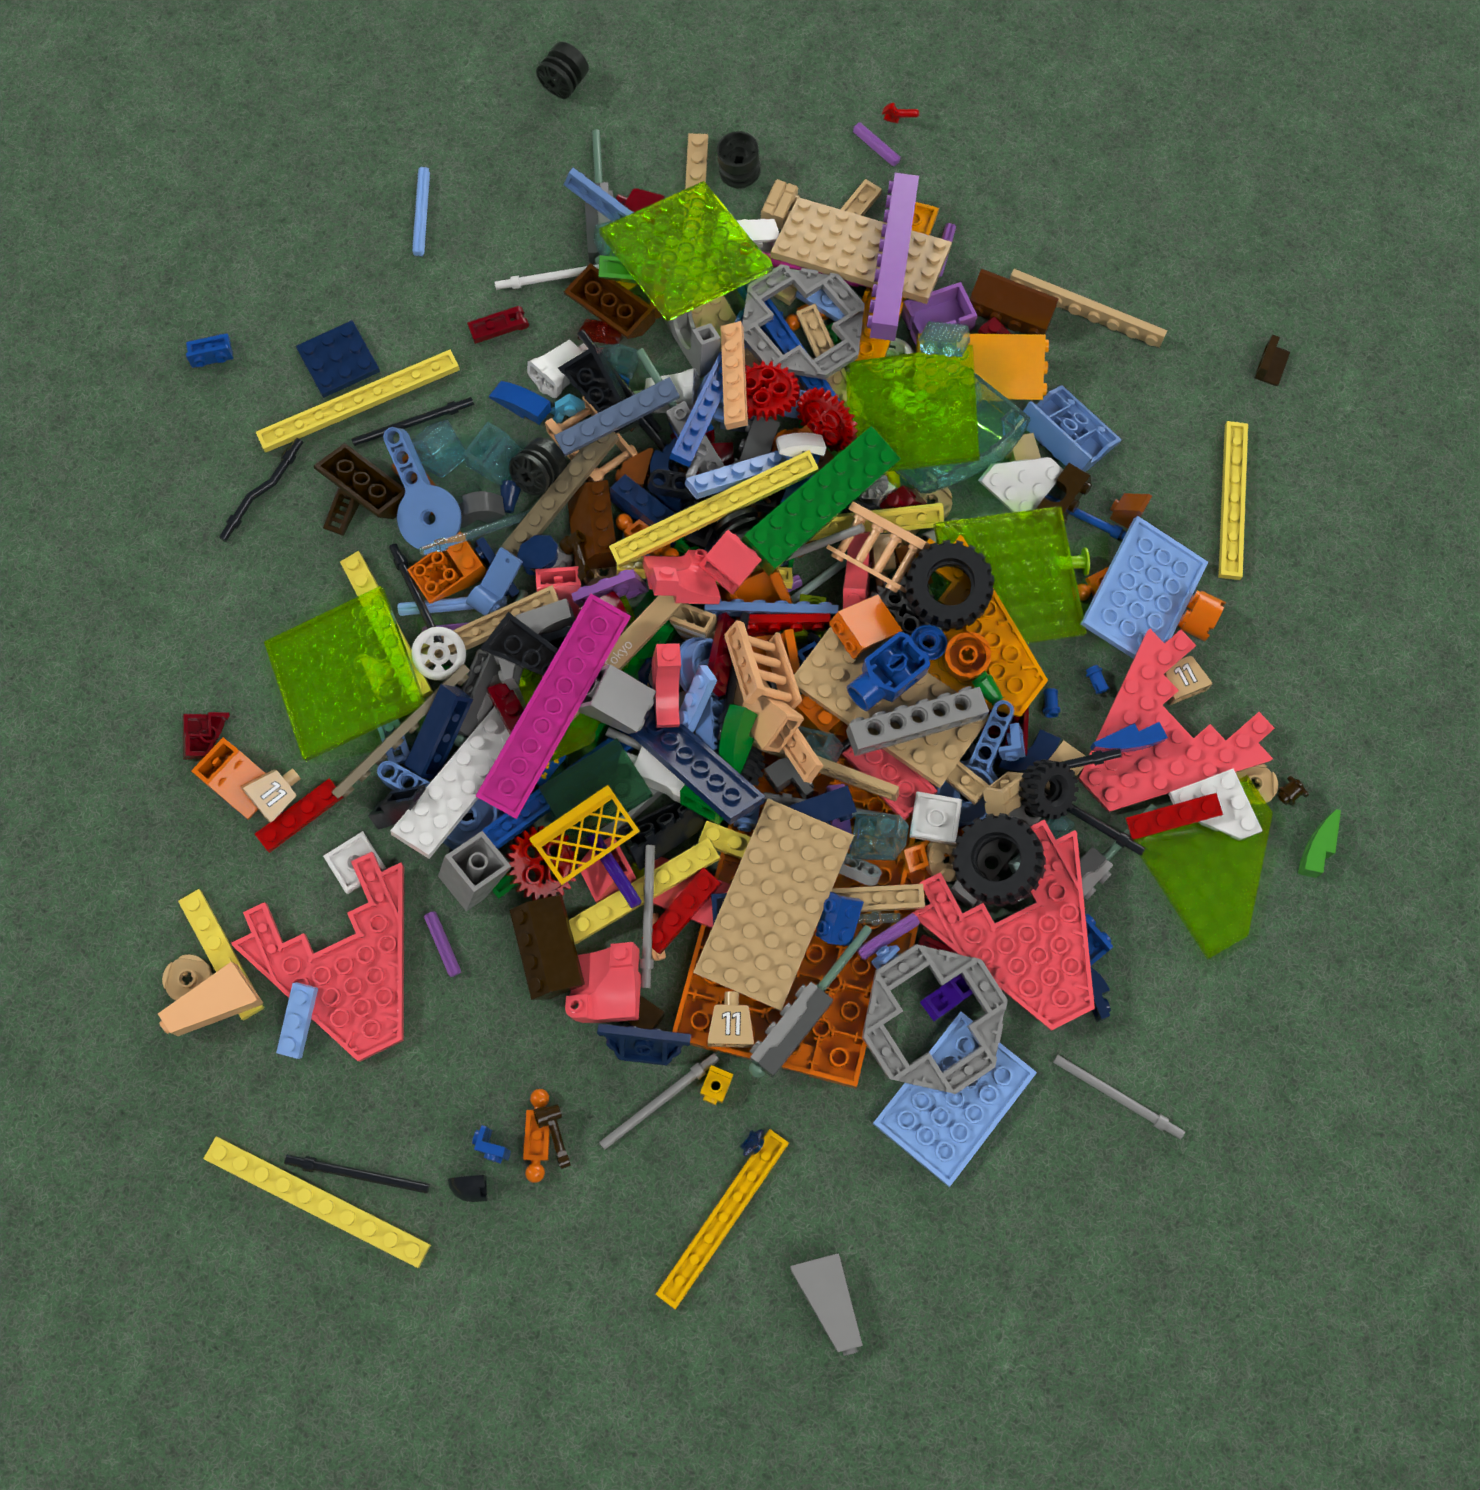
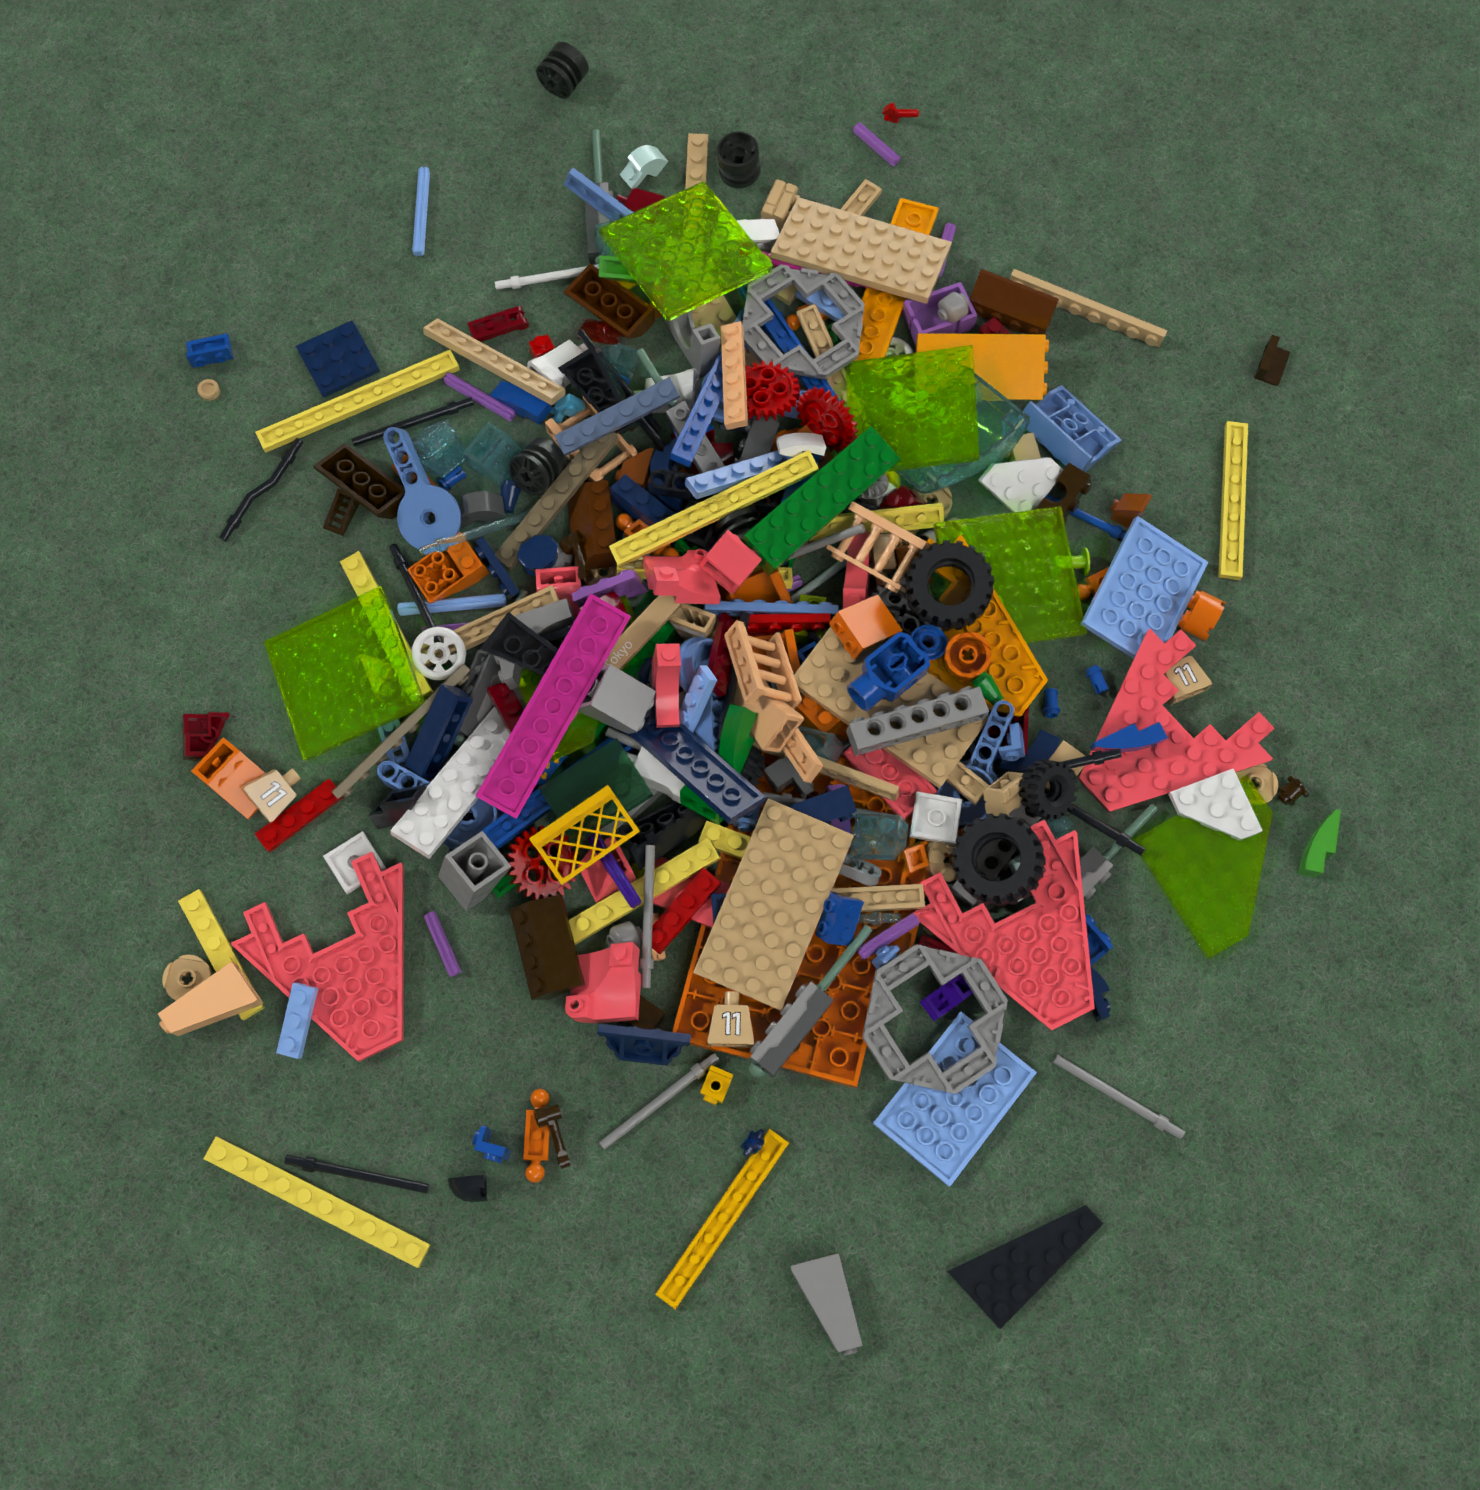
medium blue door [466,547,523,616] -> none
light grey bar [686,448,707,478] -> none
medium lavender brick [867,173,919,341] -> none
clear light blue brick [919,321,970,357] -> none
red plate [1125,793,1223,840] -> none
none -> tan tile [197,379,220,401]
none -> tan plate [423,318,565,405]
none -> blue pin [438,466,466,490]
none -> medium lavender axle [443,372,516,421]
none -> red brick [529,334,555,359]
none -> light grey head [607,921,643,948]
none -> light aqua brick [620,145,668,189]
none -> light grey head [937,292,970,323]
none -> black wing [947,1205,1103,1329]

